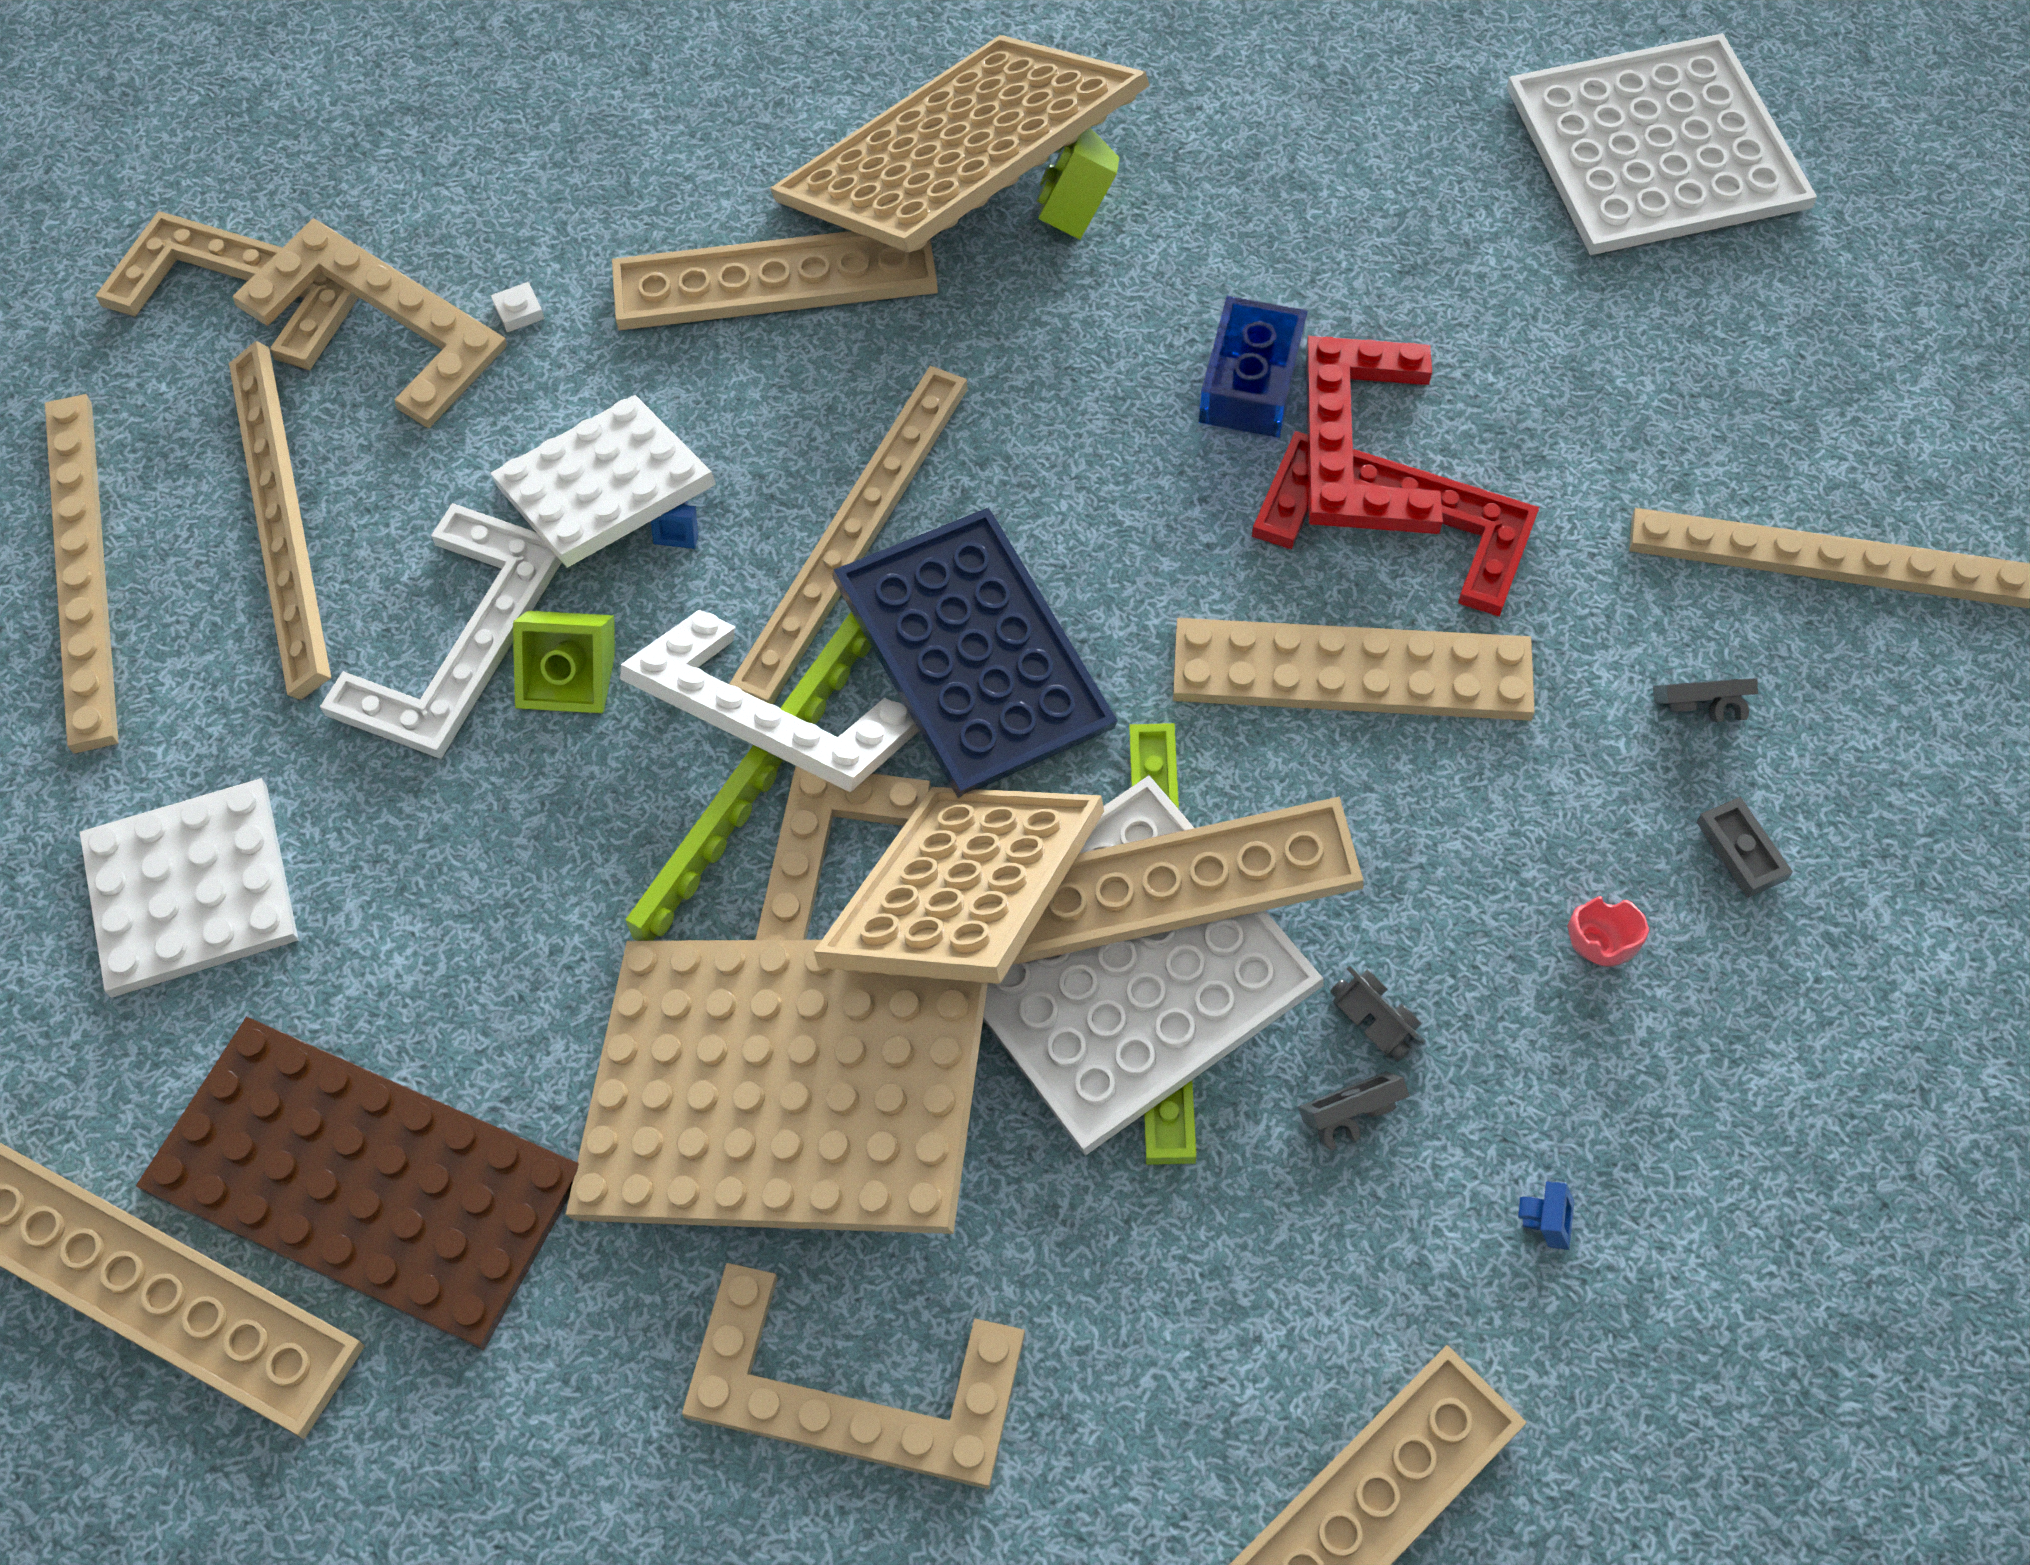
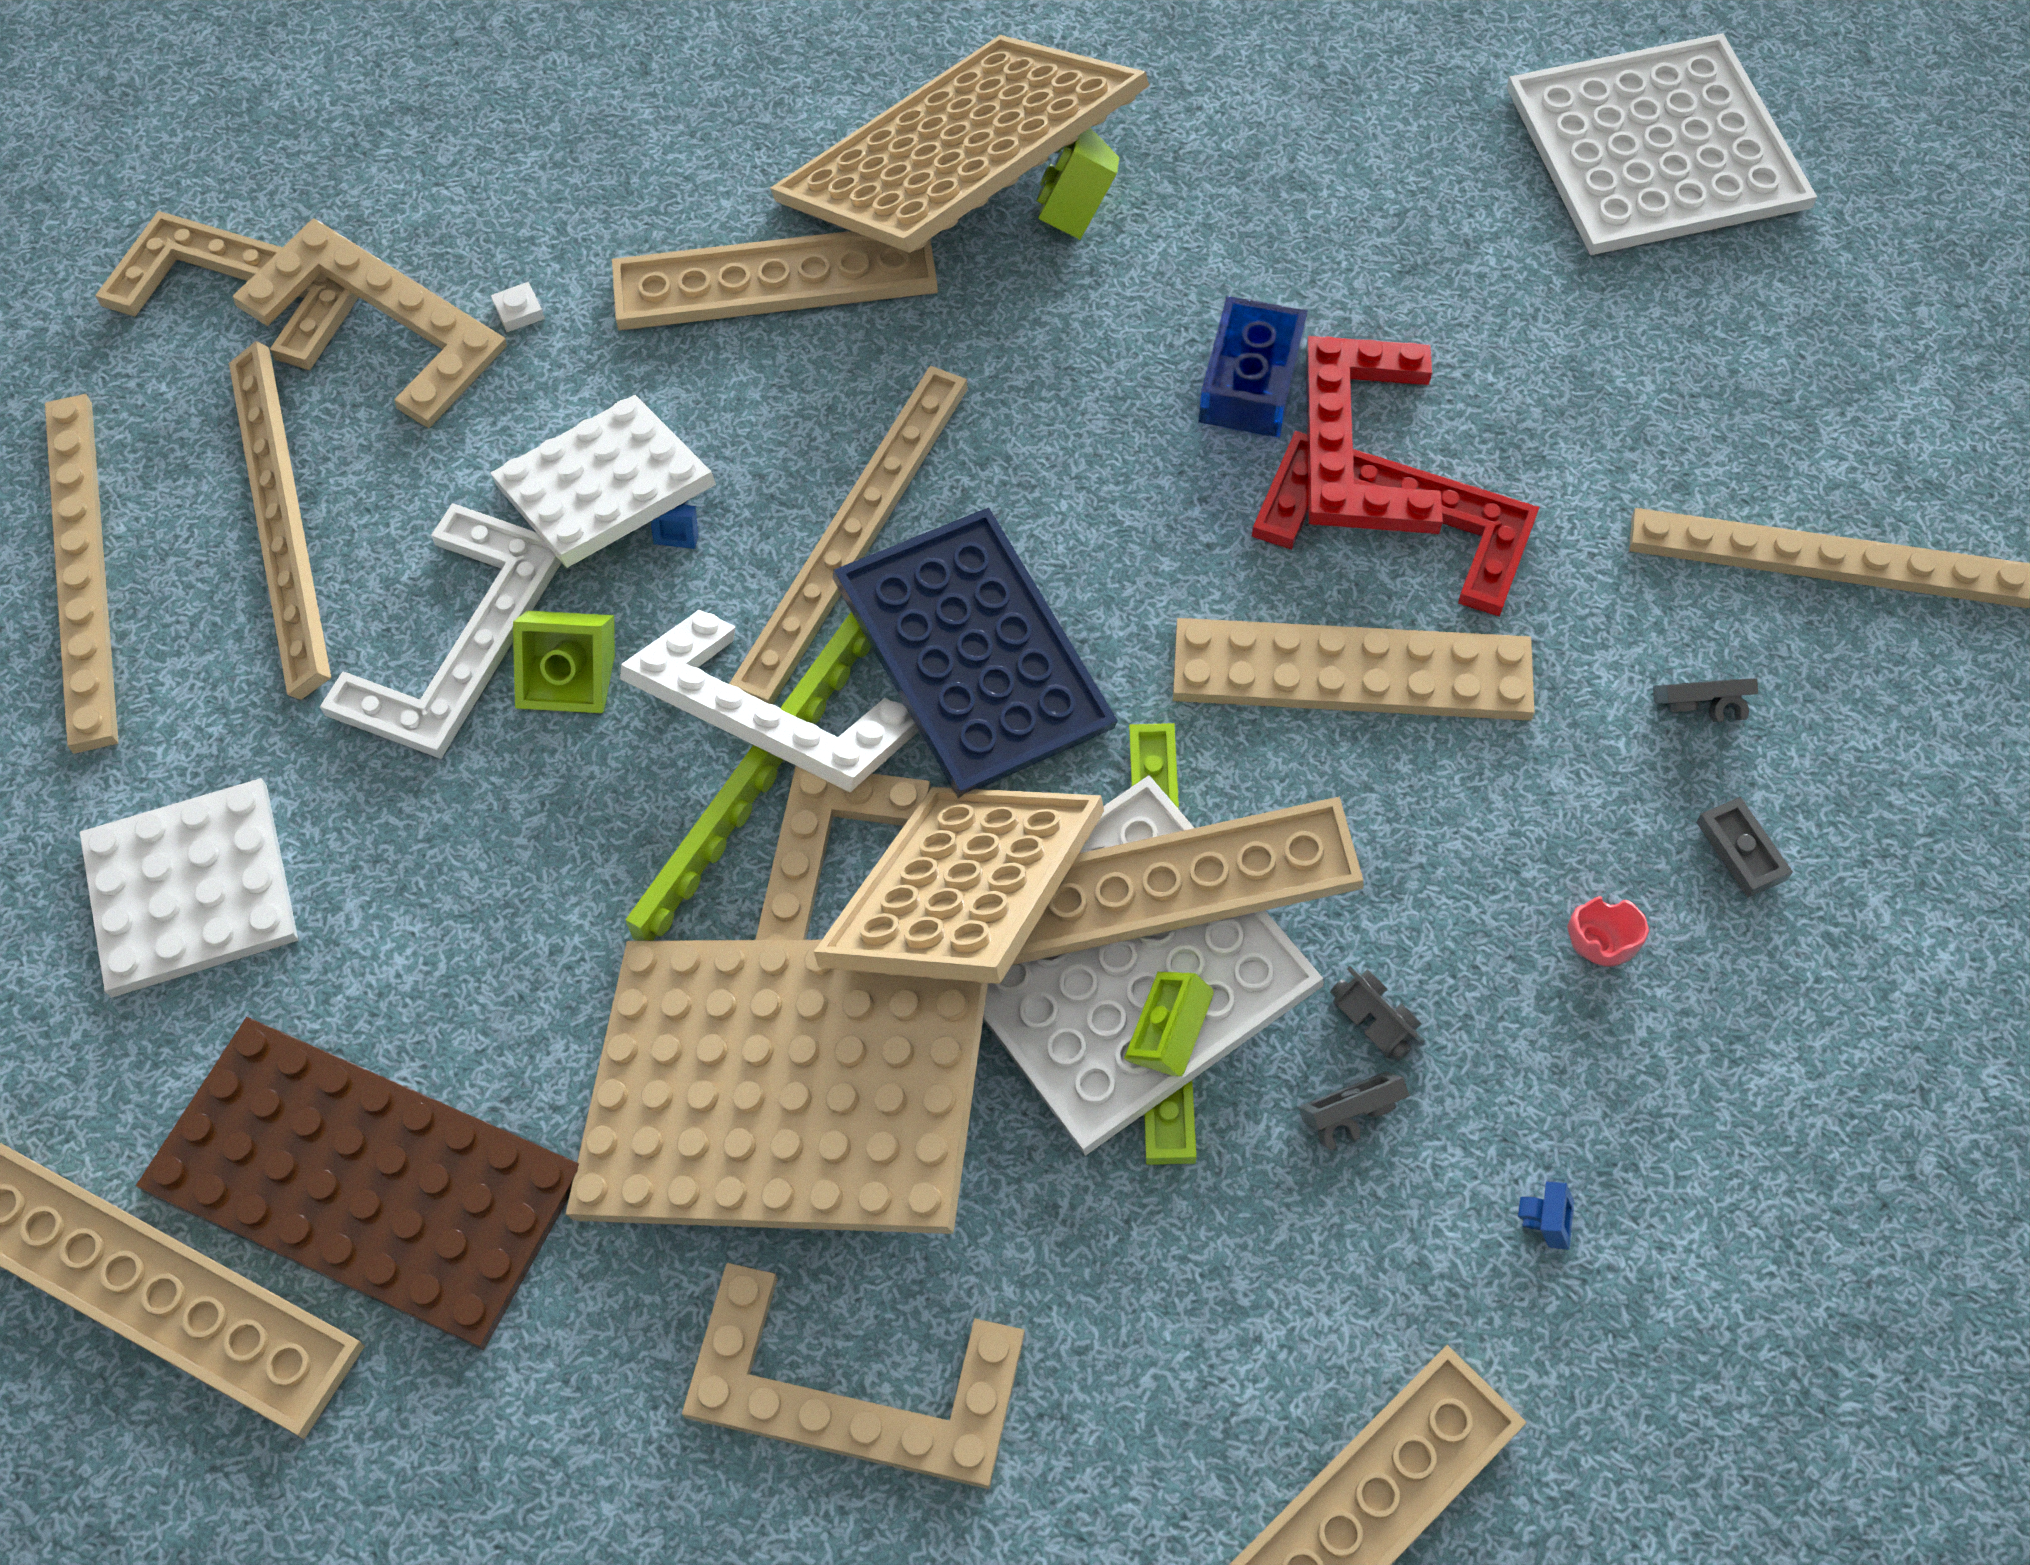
none -> lime slope [1124,971,1214,1077]

